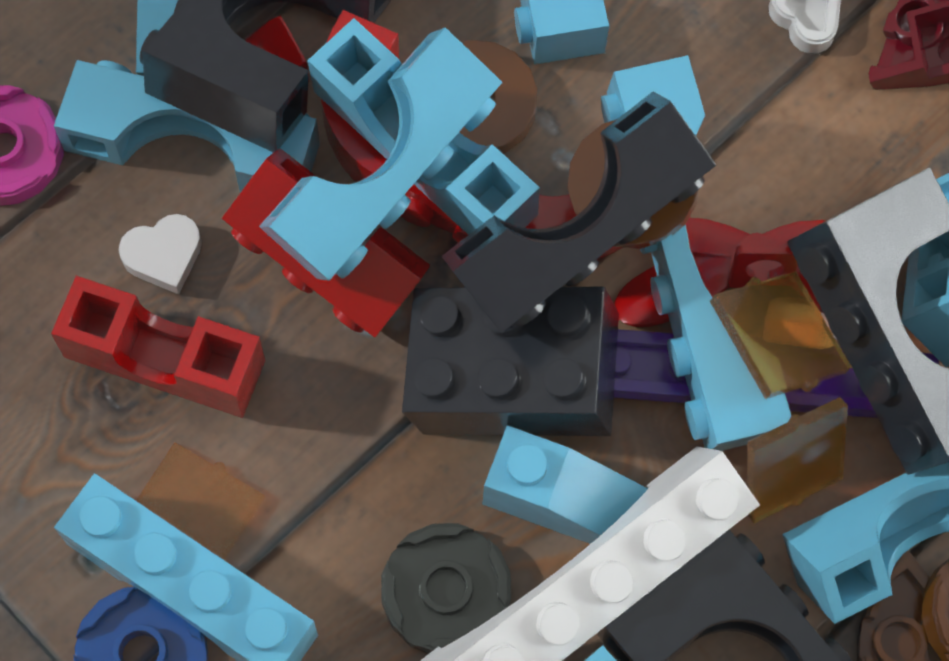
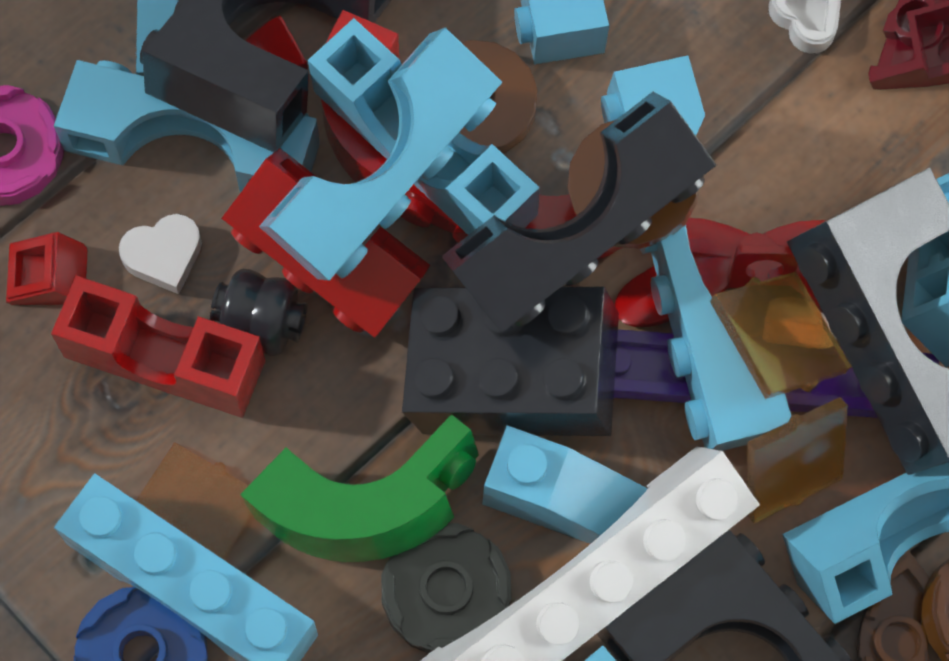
none -> red slope [6,232,87,305]
none -> black piece [210,269,308,356]
none -> green arch [240,414,479,562]

